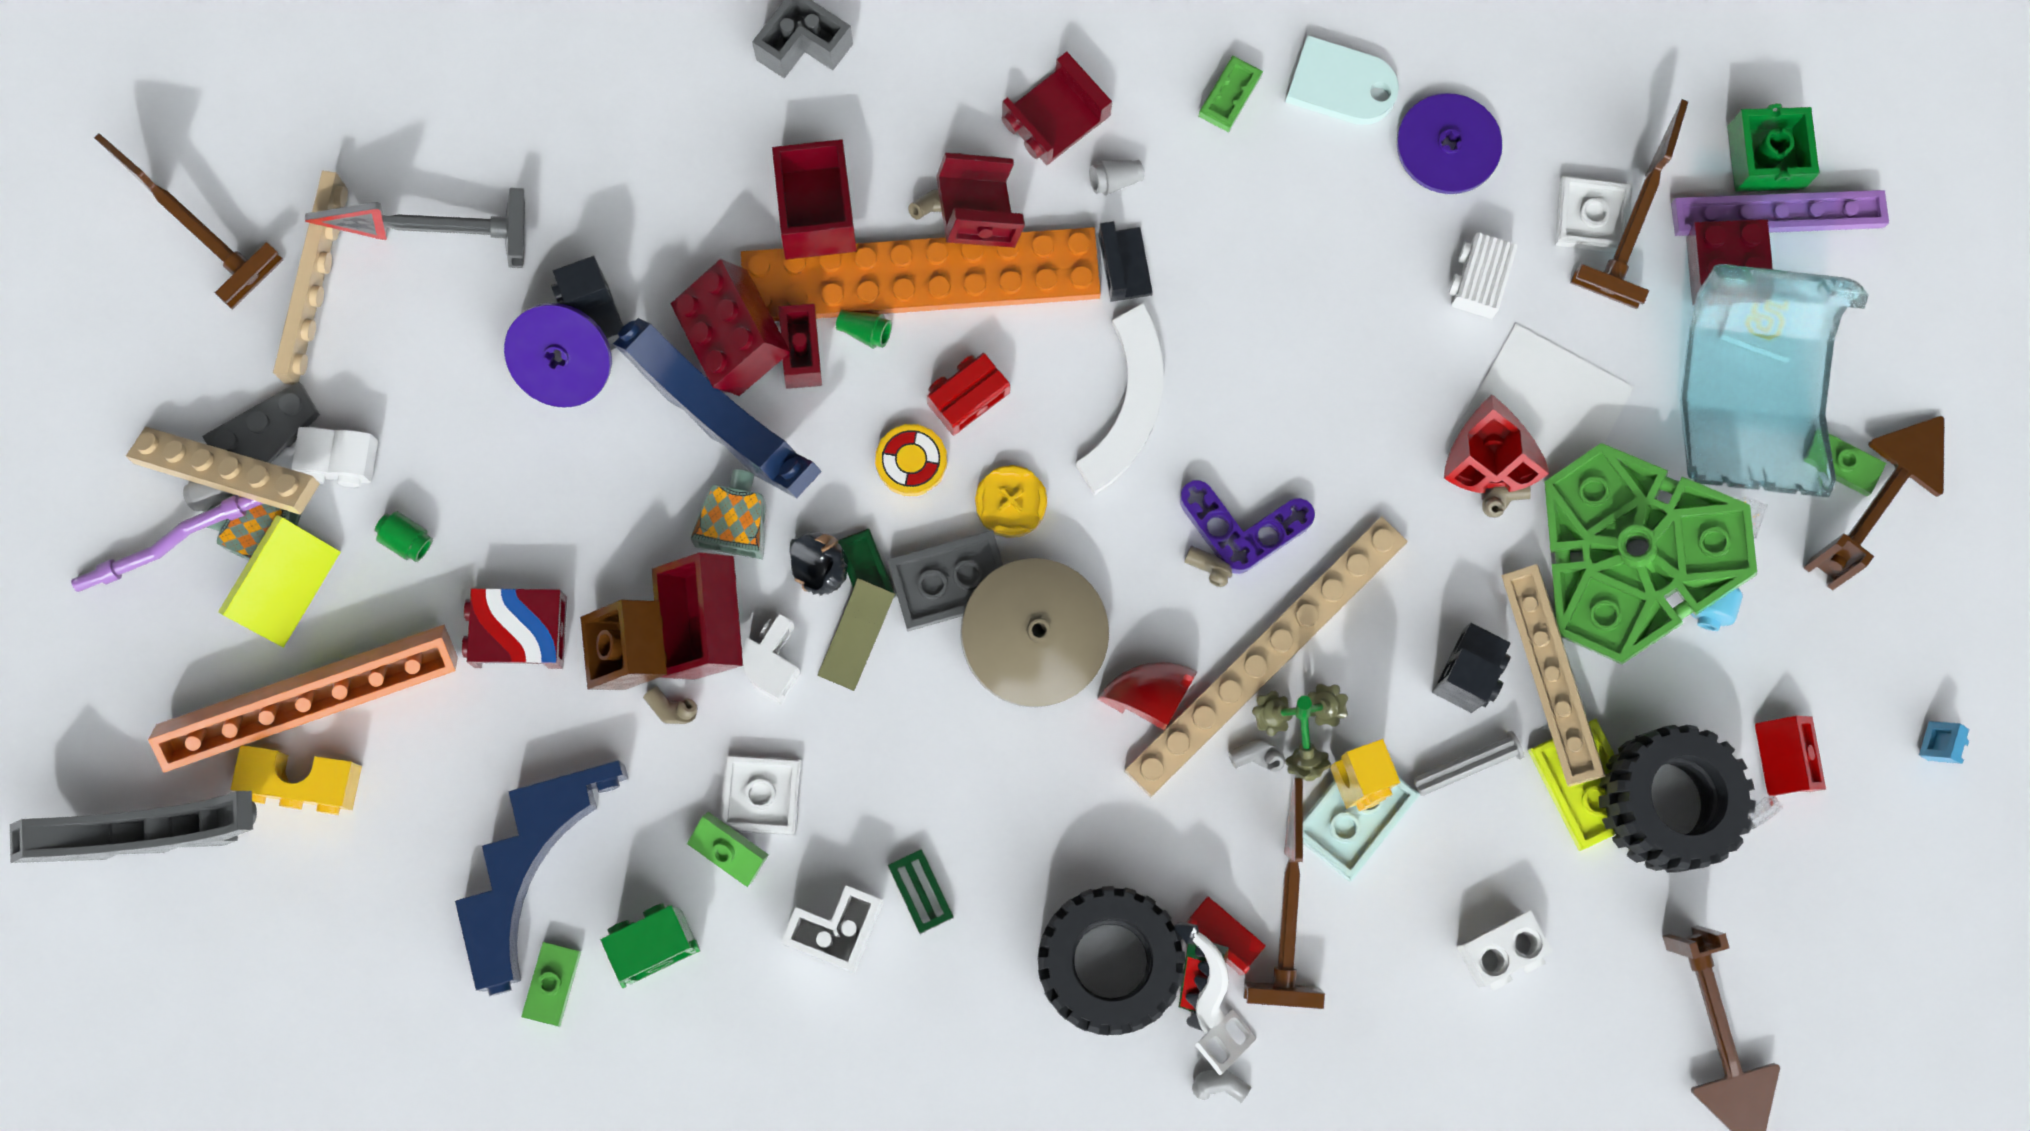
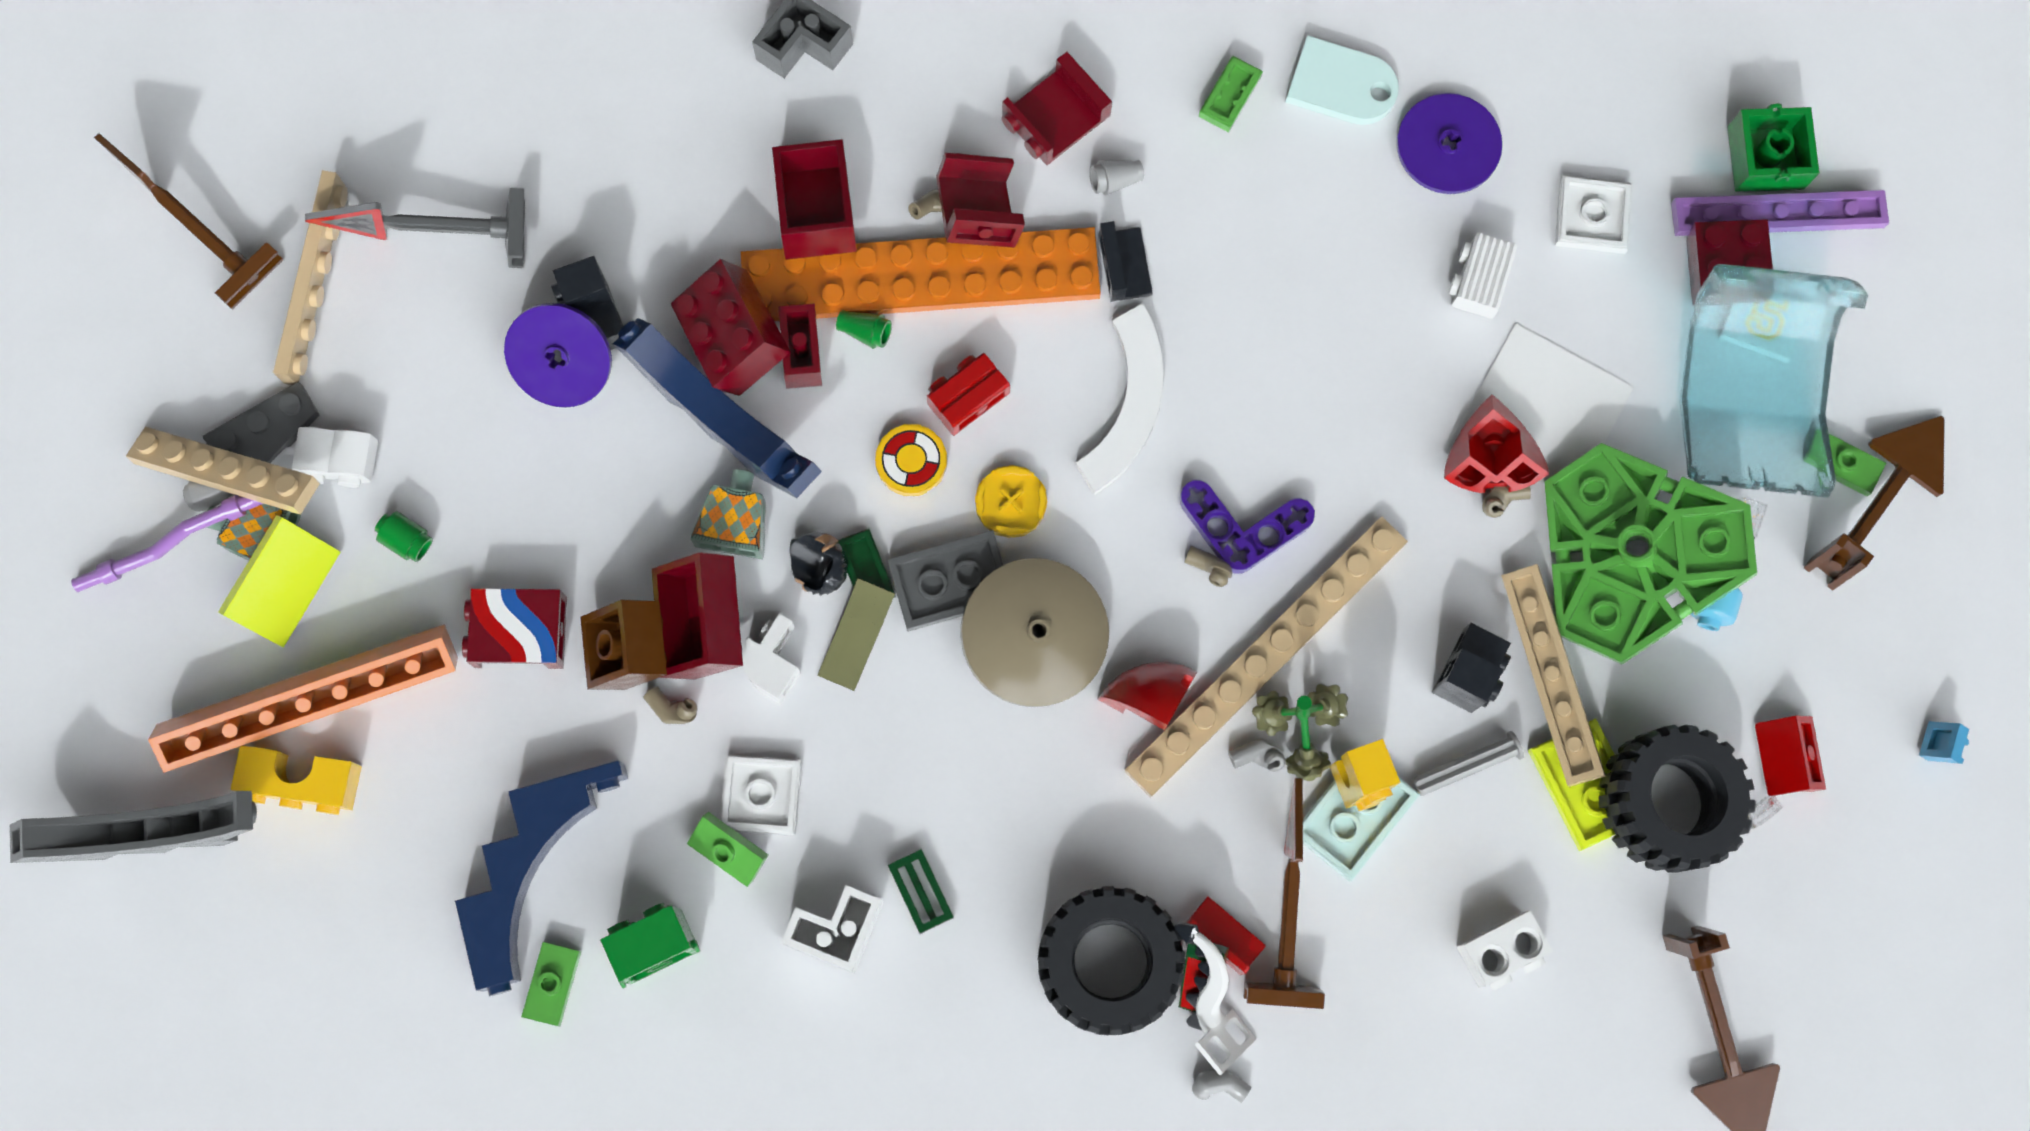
reddish brown piece [1570,99,1689,309] -> none

